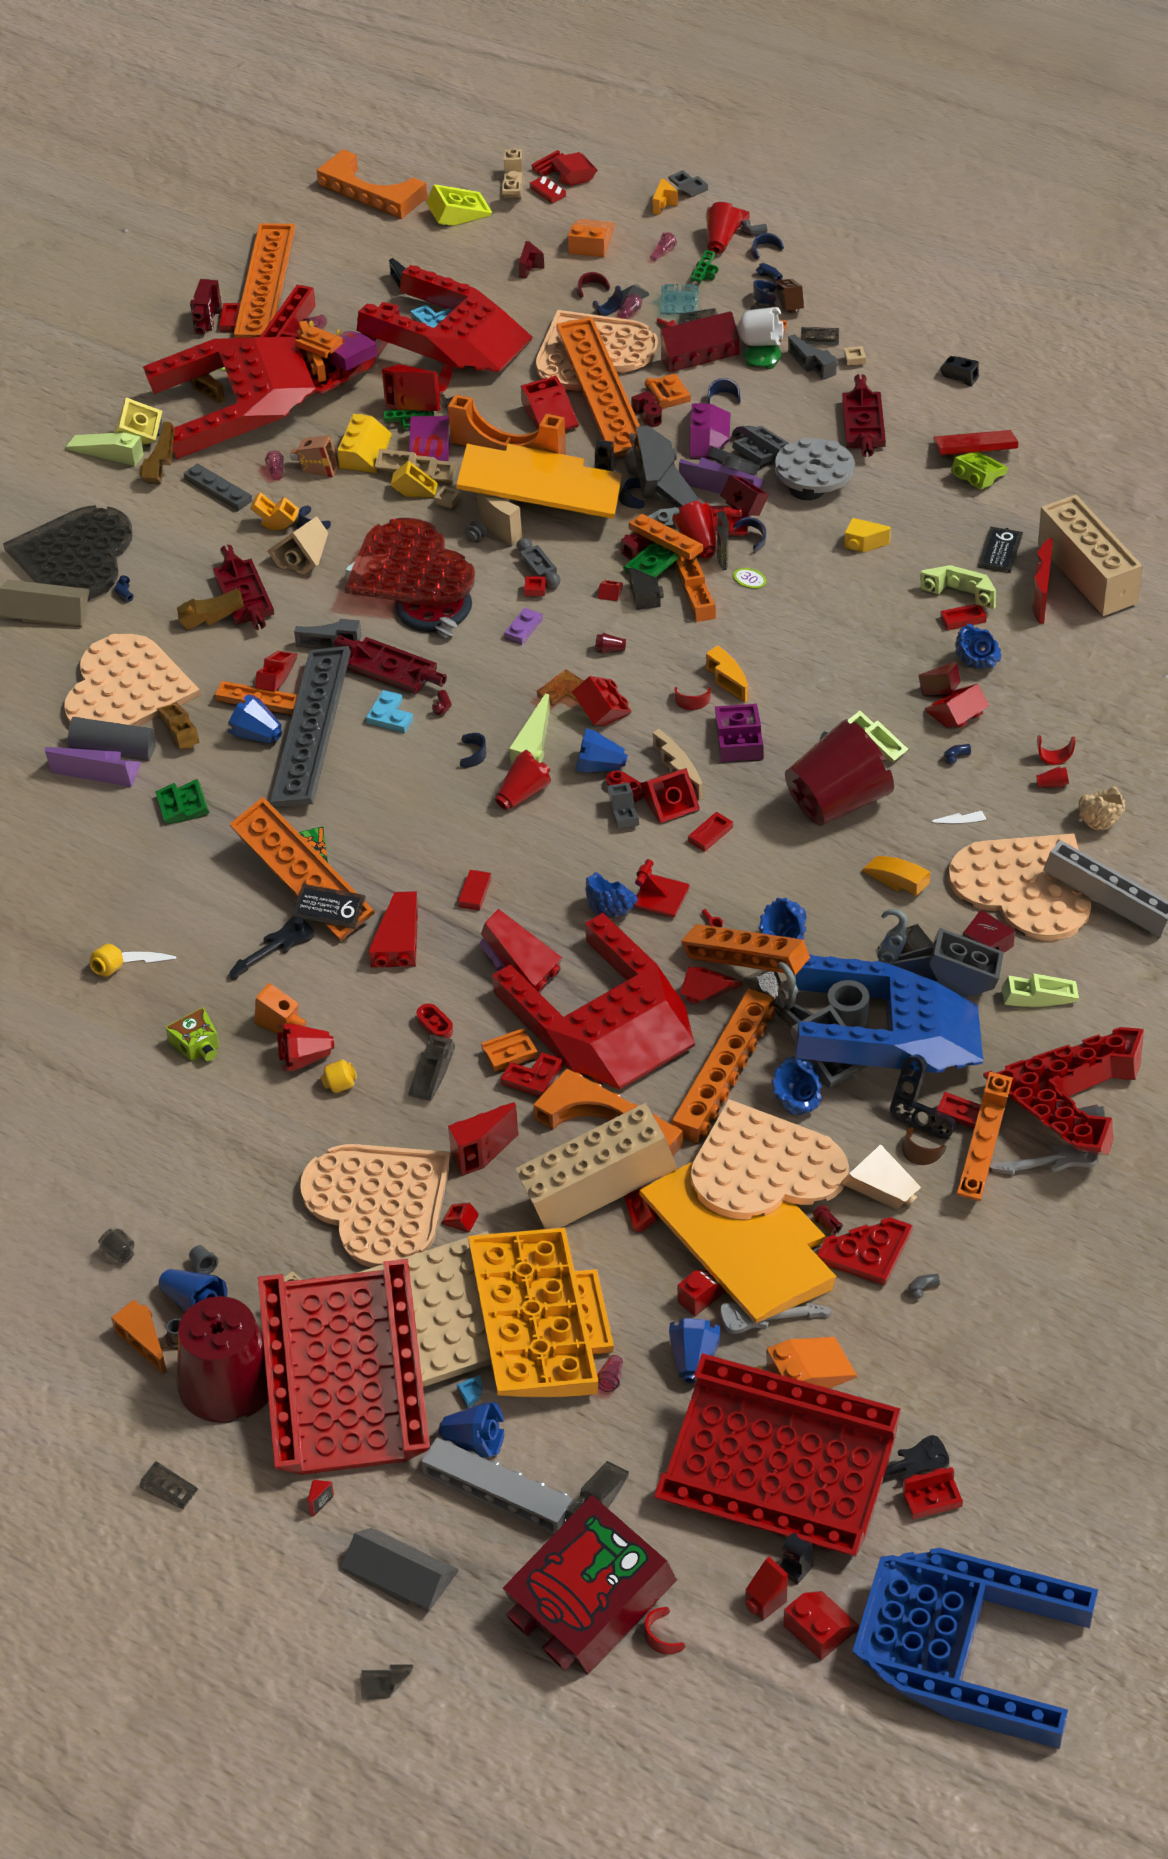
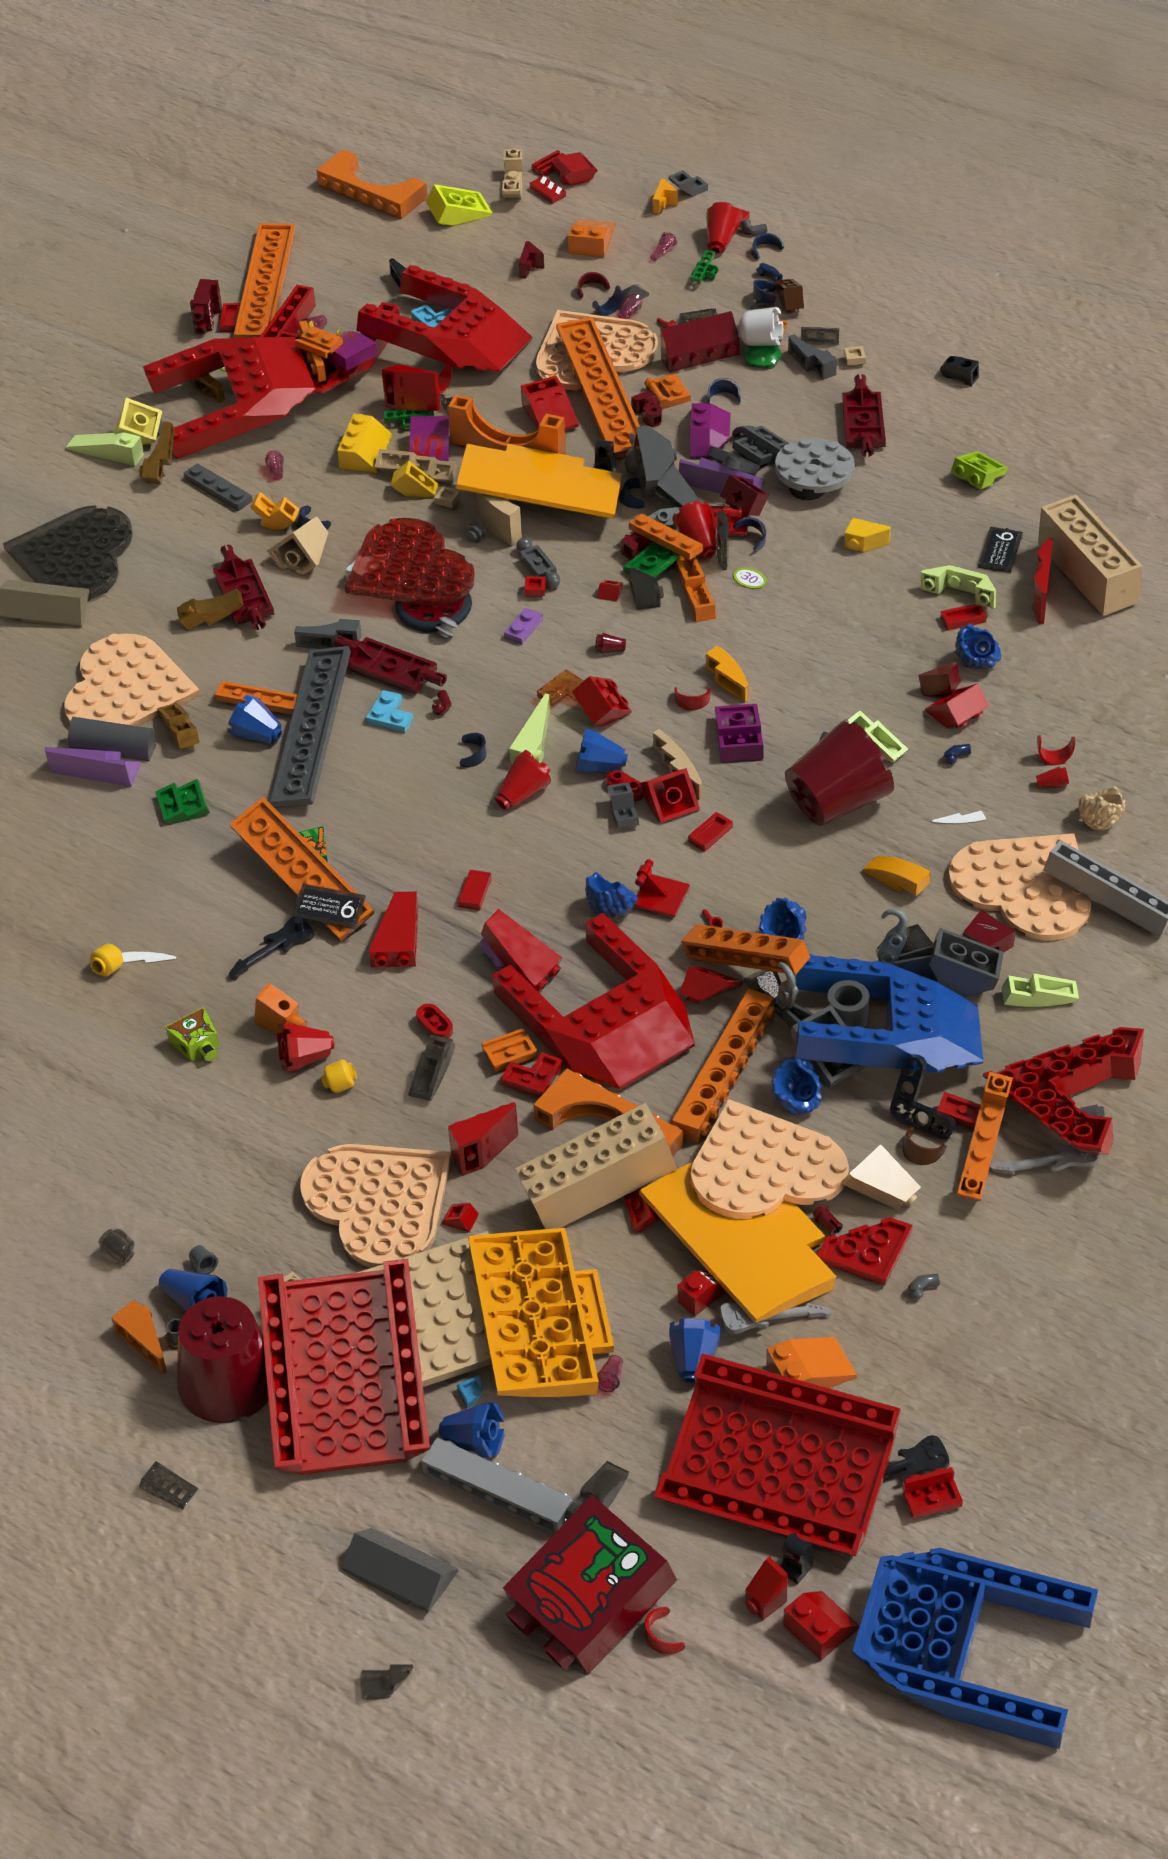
dark blue arm [115,575,134,602] -> none
red slope [255,650,297,691] -> none
nougat torso [290,435,339,477] -> none
red slope [307,1479,334,1516] -> none
clear light blue hinge [660,284,699,315] -> none
red tile [934,430,1018,455] -> none

